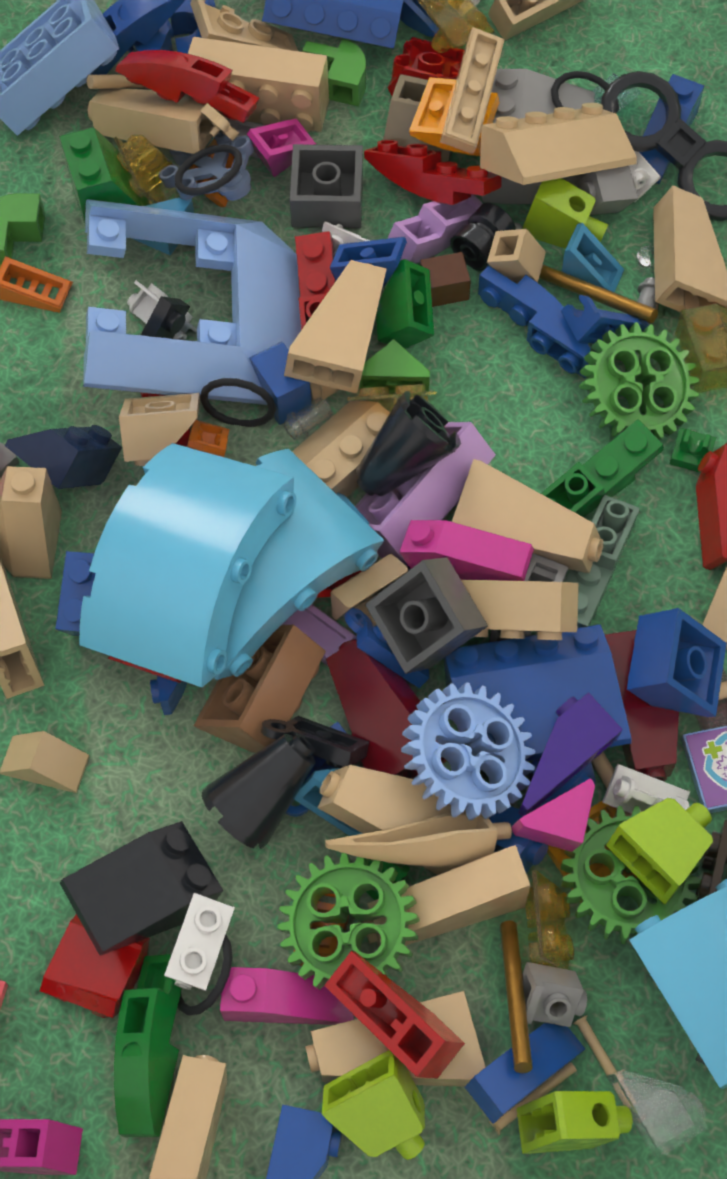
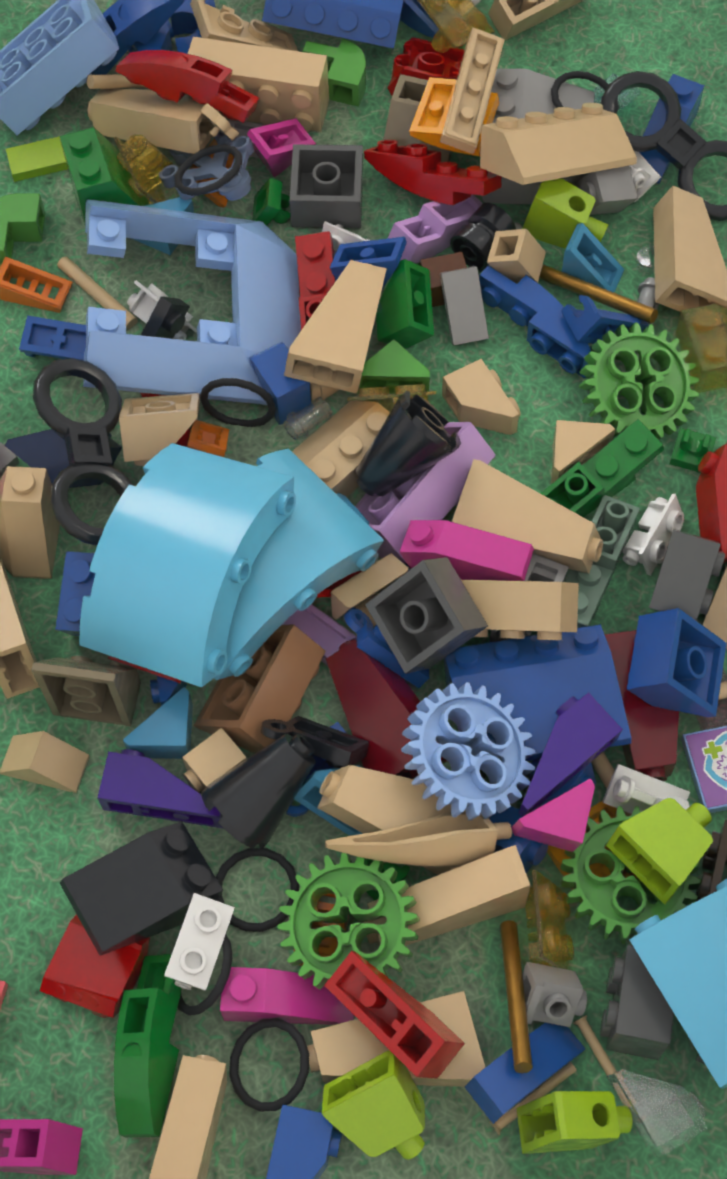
none -> lime tile [6,136,68,182]
none -> blue hinge [19,315,86,361]
none -> dark tan slope [31,656,141,726]
none -> black bar [33,358,134,545]
none -> tan bar [57,256,138,330]
none -> dark purple slope [97,749,223,828]
none -> dark azure slope [123,687,193,759]
none -> tan brick [182,728,247,793]
none -> black piece [216,848,299,932]
none -> black piece [229,1018,309,1112]
none -> green tile [252,177,291,226]
none -> light grey tile [440,266,489,345]
none -> tan slope [442,359,521,435]
none -> tan slope [551,420,615,484]
none -> dark grey brick [600,945,674,1060]
none -> white hinge [623,494,684,576]
none -> dark grey brick [649,529,725,621]

